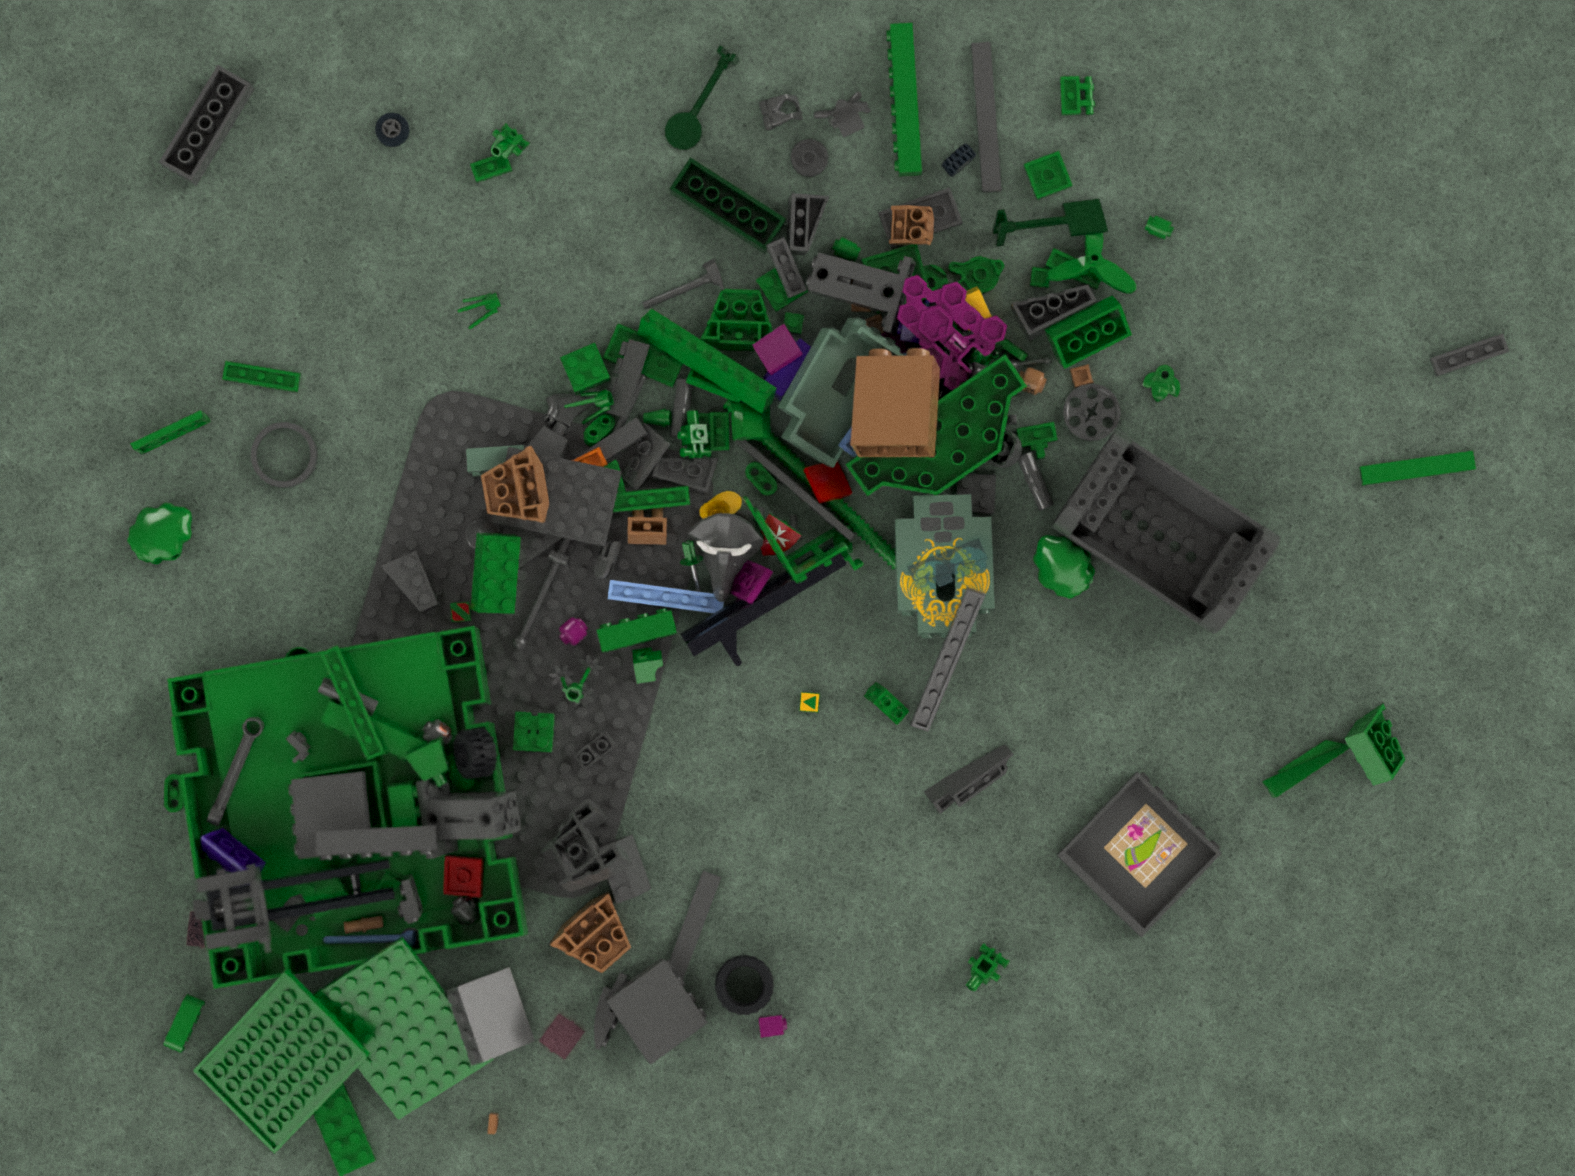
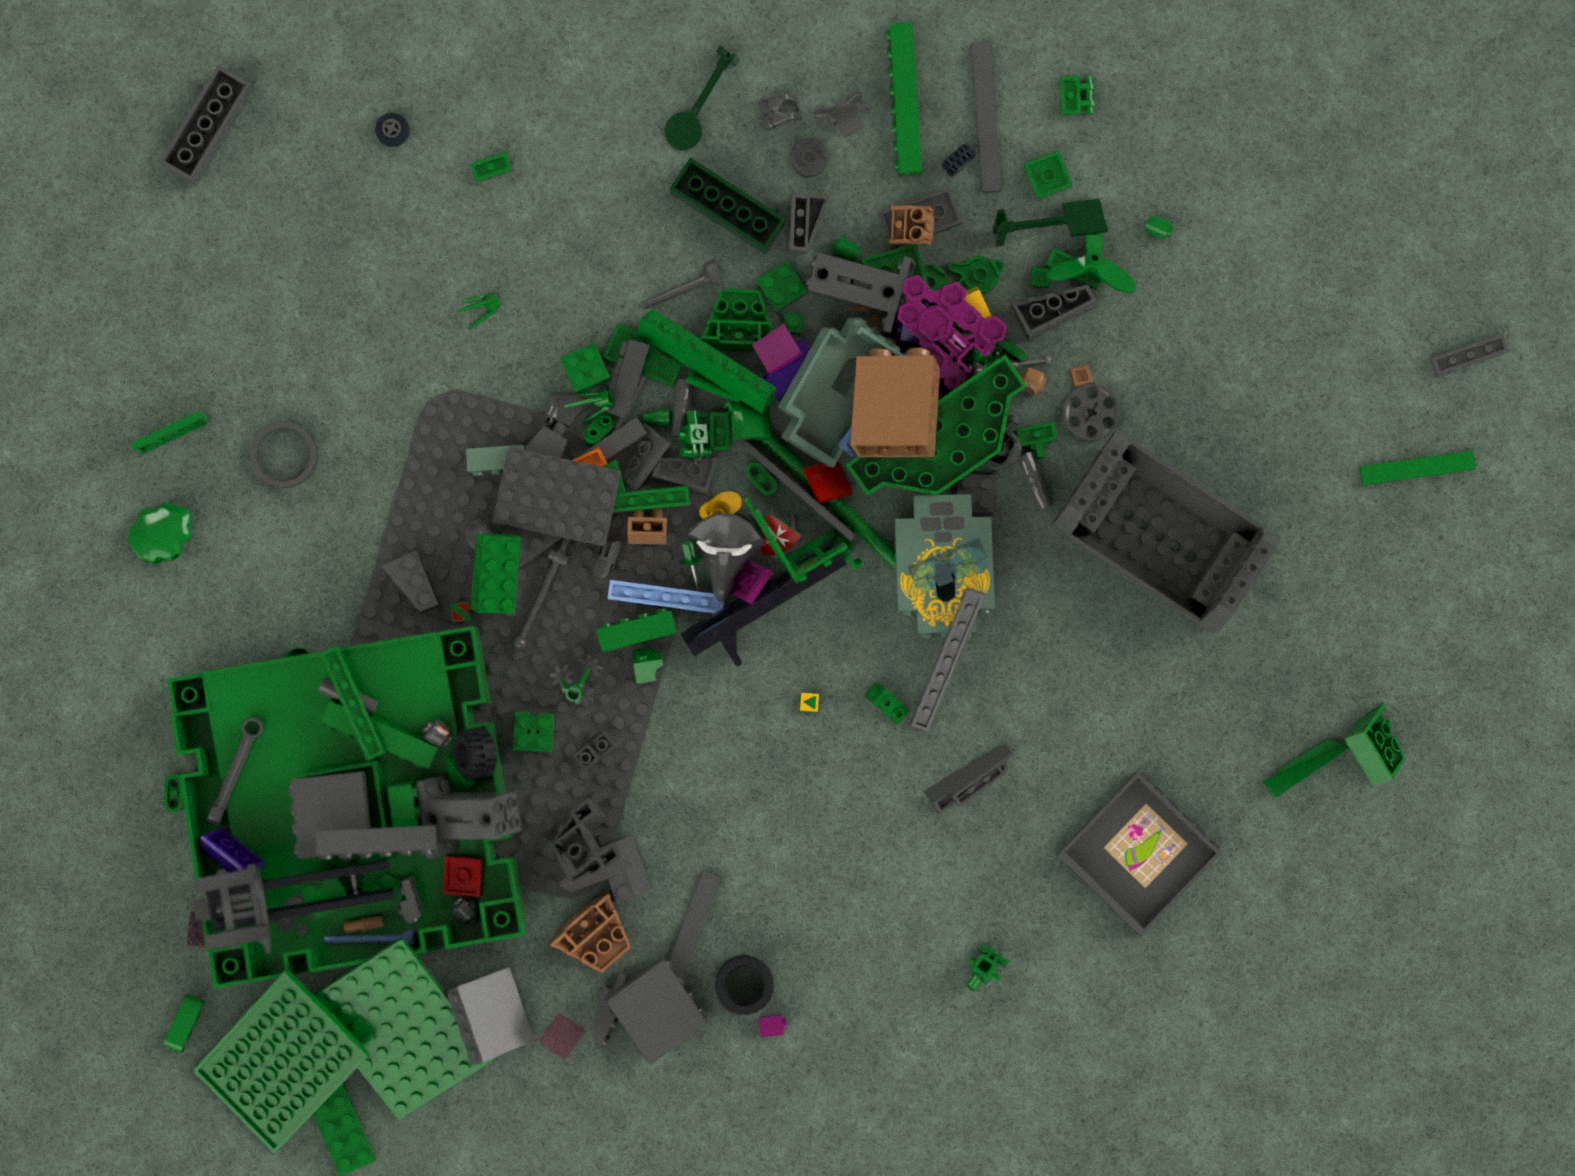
green tile [222,361,301,393] -> none
dark grey bracket [286,730,311,763] -> none
green torso [405,736,450,787] -> none
medium nougat wedge [481,446,549,523] -> none
medium nougat tile [487,1112,499,1134] -> none
green piece [491,123,530,159] -> none
magenta head [559,617,588,646] -> none
dark grey plate [766,237,807,298] -> none
green piece [1033,535,1095,599] -> none
green brick [1044,295,1132,369] -> none
green plate [1143,365,1180,402] -> none

